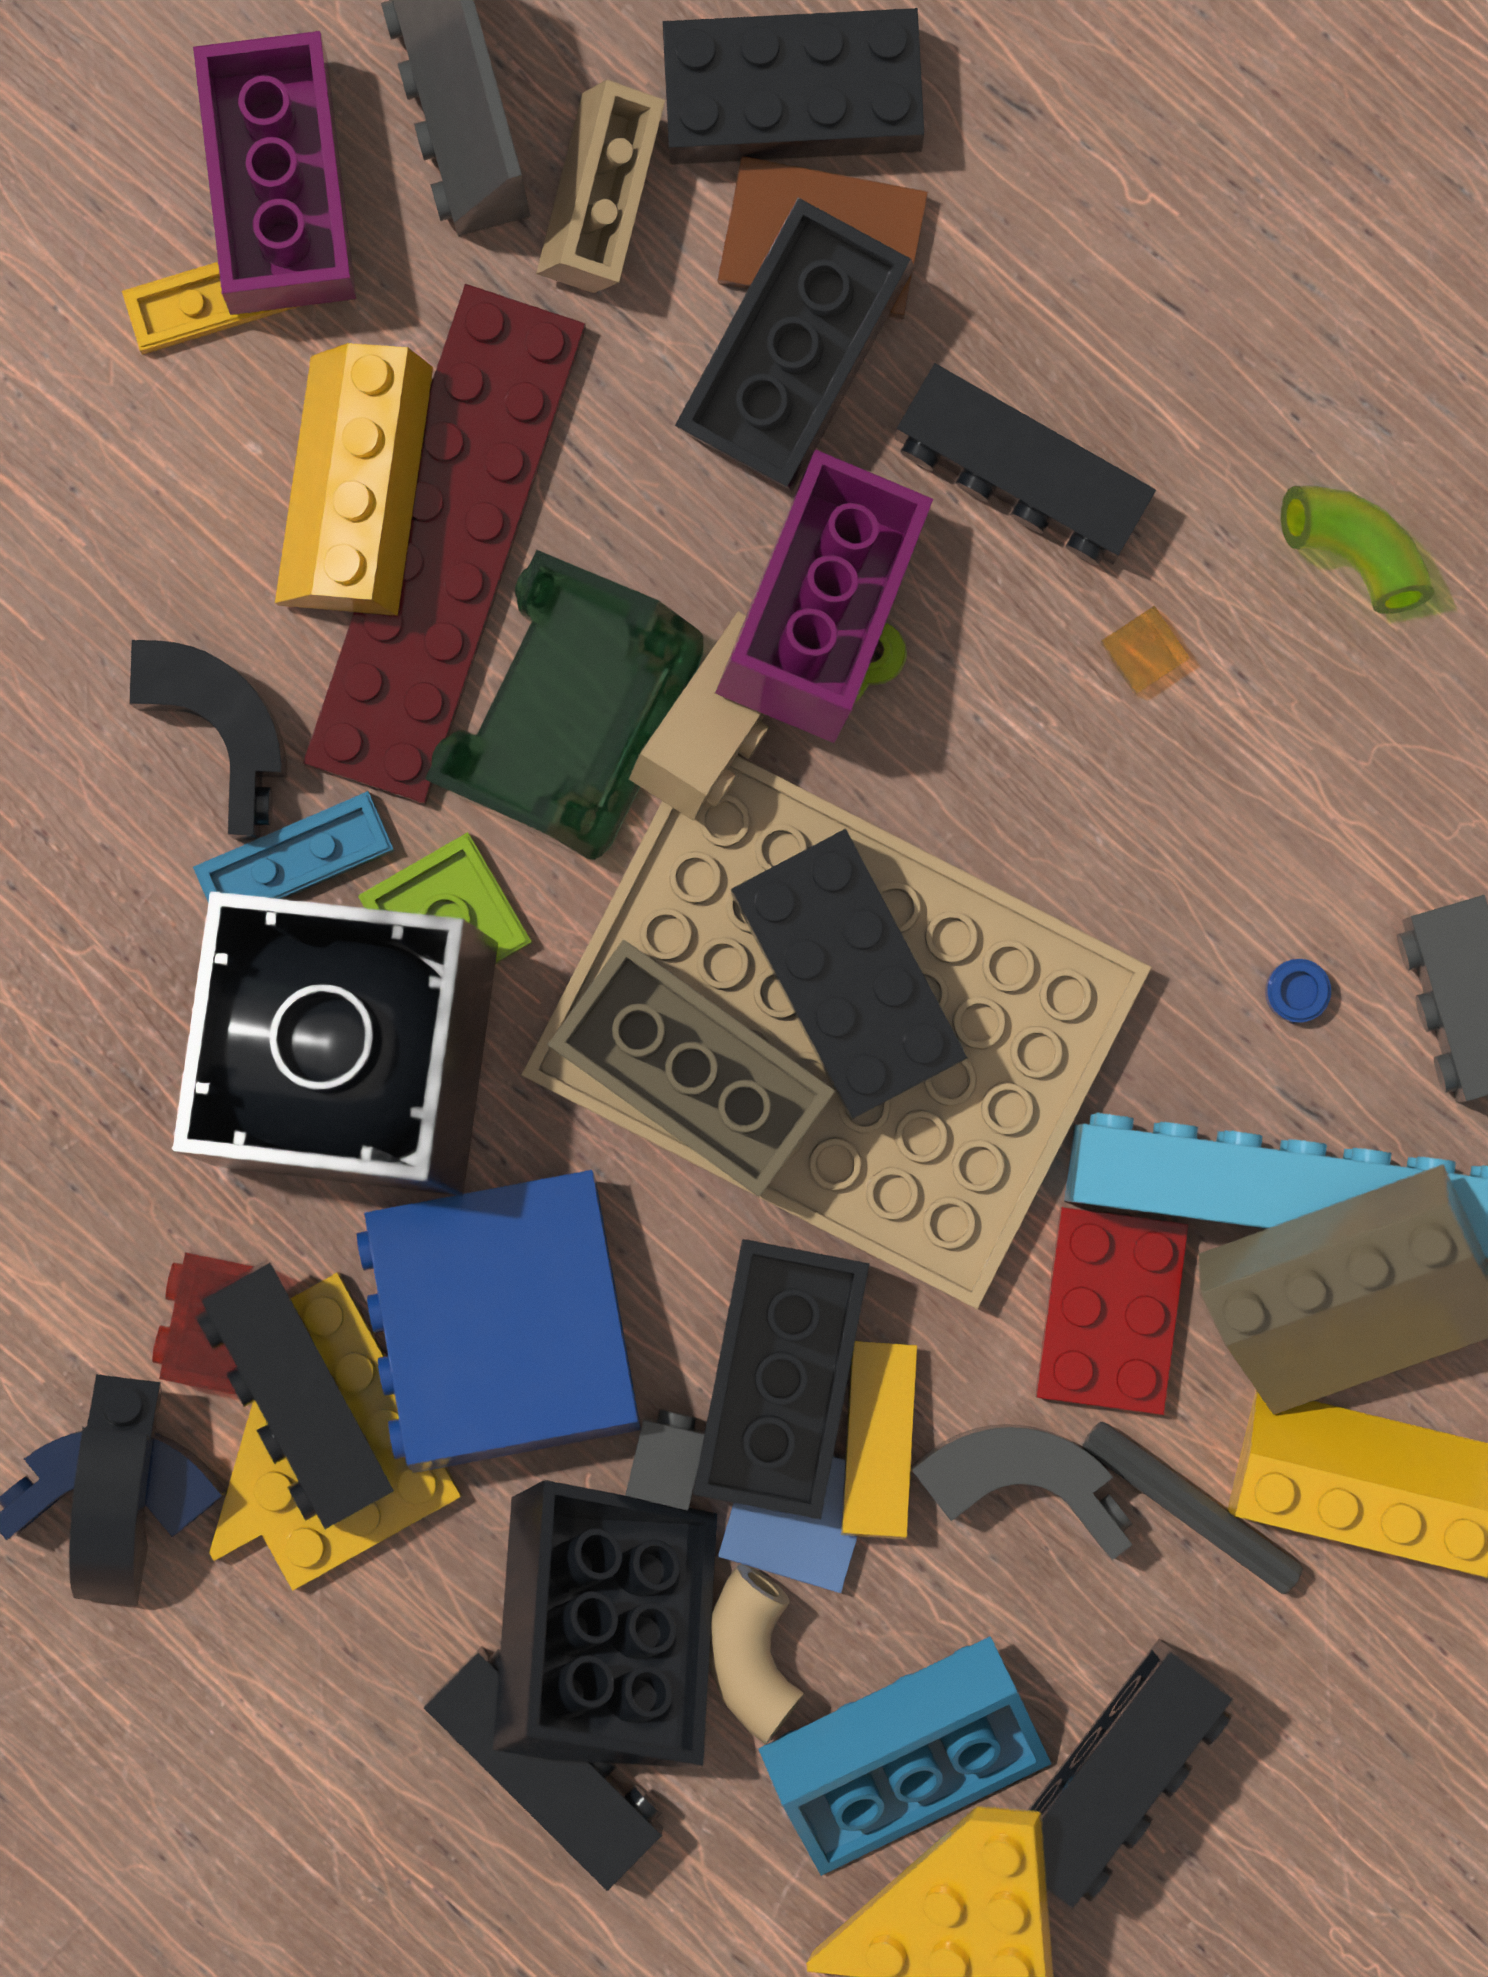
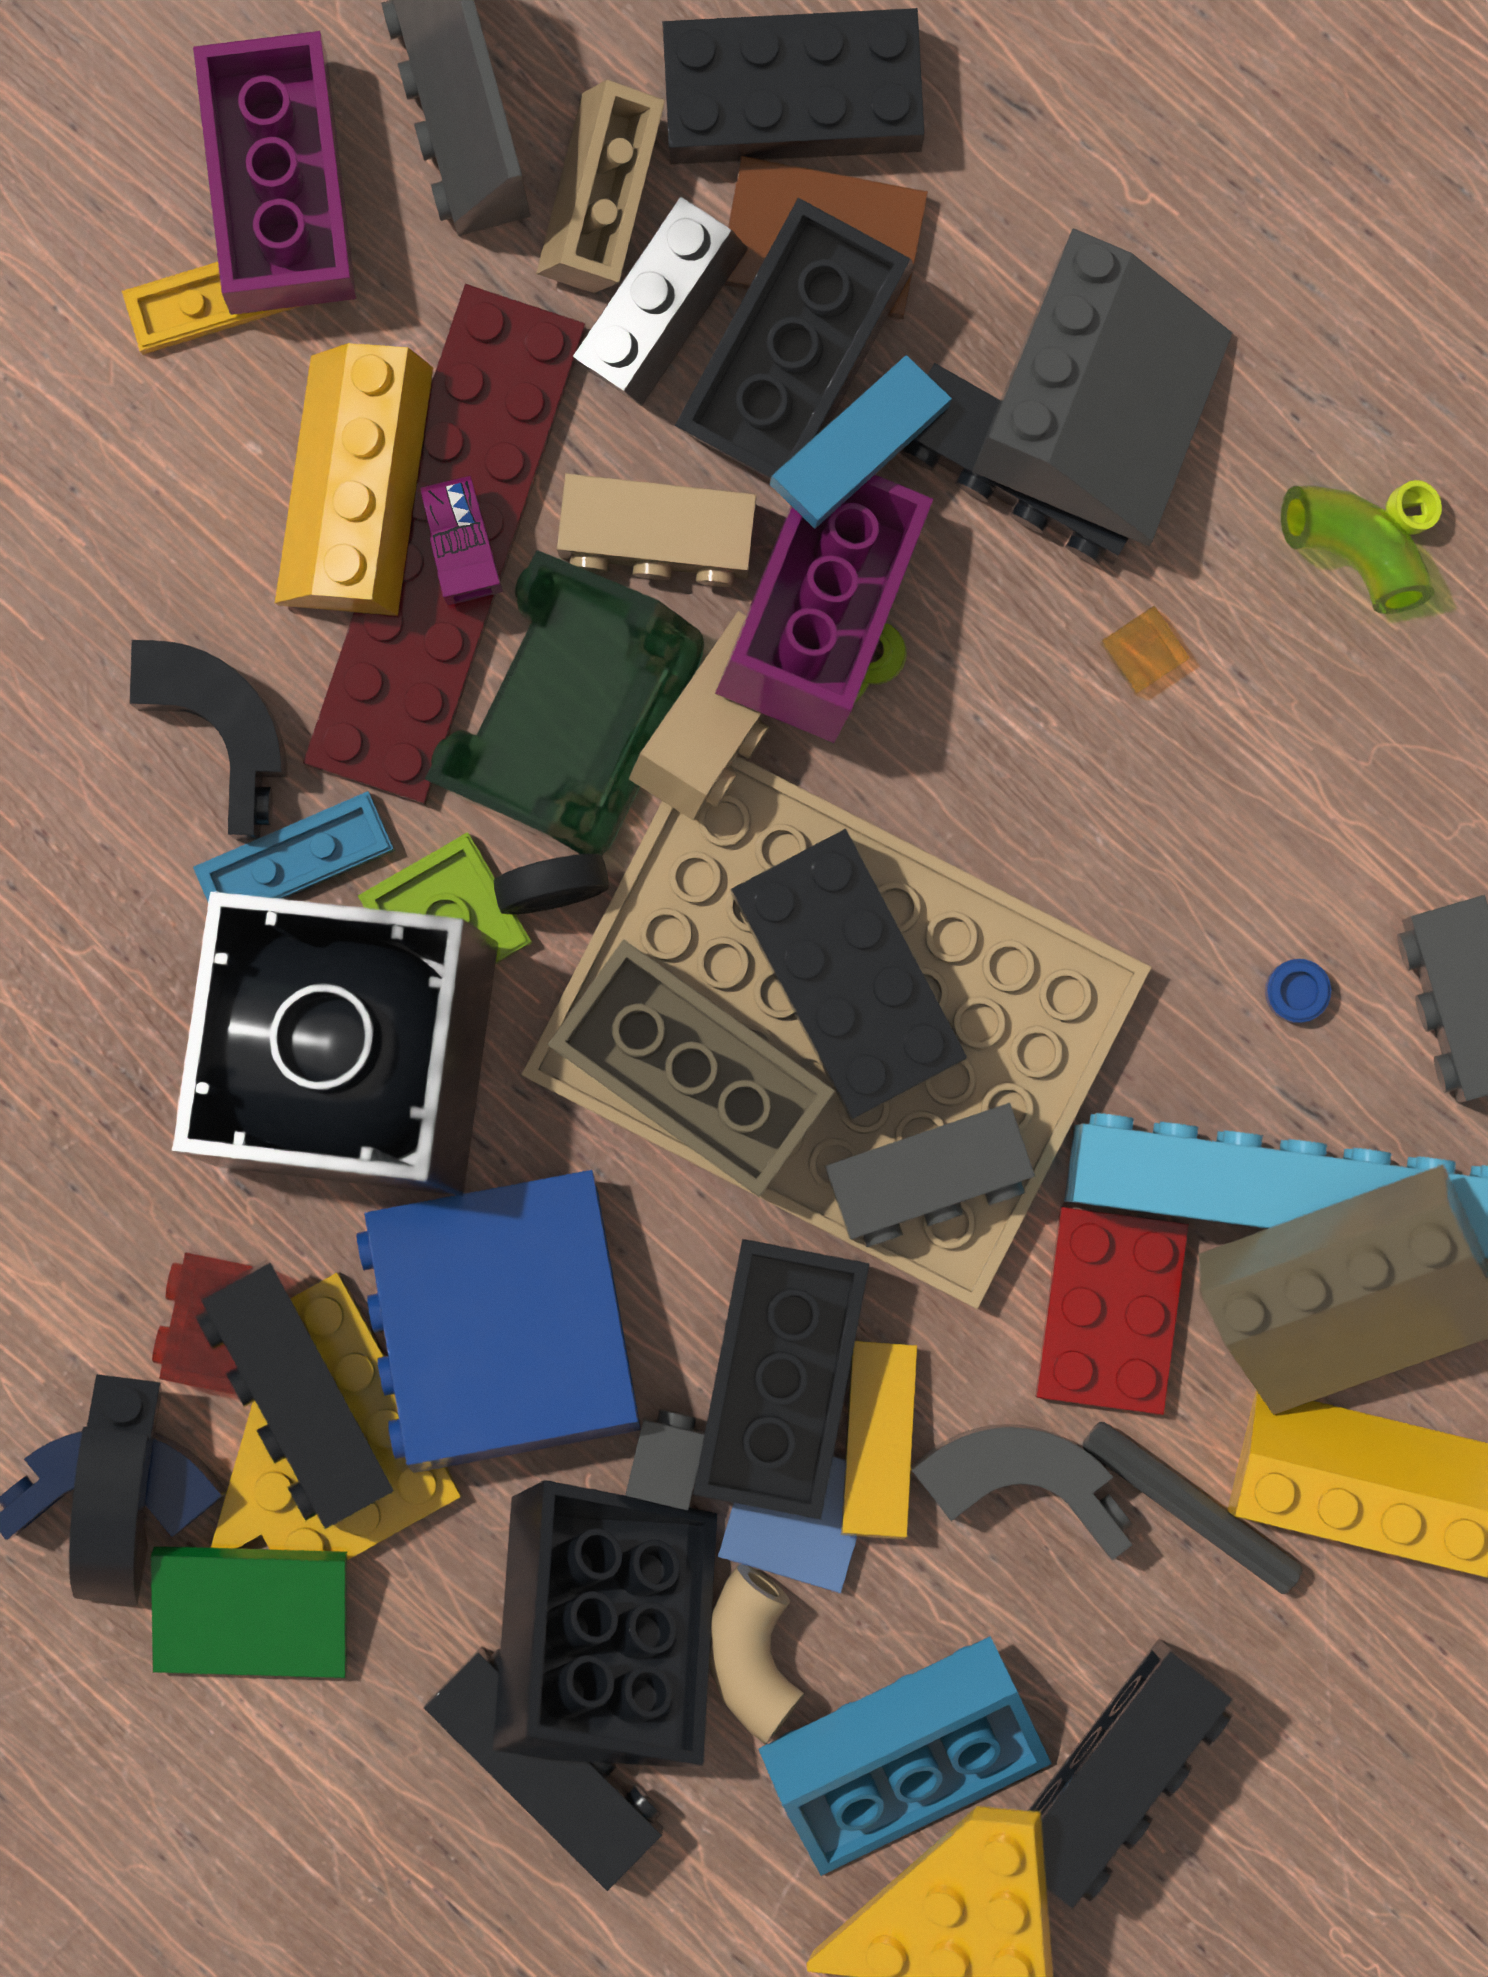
none -> green tile [151,1546,347,1678]
none -> magenta leg [421,476,503,605]
none -> black tyre [494,854,609,915]
none -> tan brick [557,473,756,587]
none -> brick [573,196,748,406]
none -> dark azure tile [769,355,952,528]
none -> dark grey brick [825,1103,1035,1247]
none -> dark grey slope [972,228,1233,546]
none -> neon yellow hinge [1385,480,1442,535]

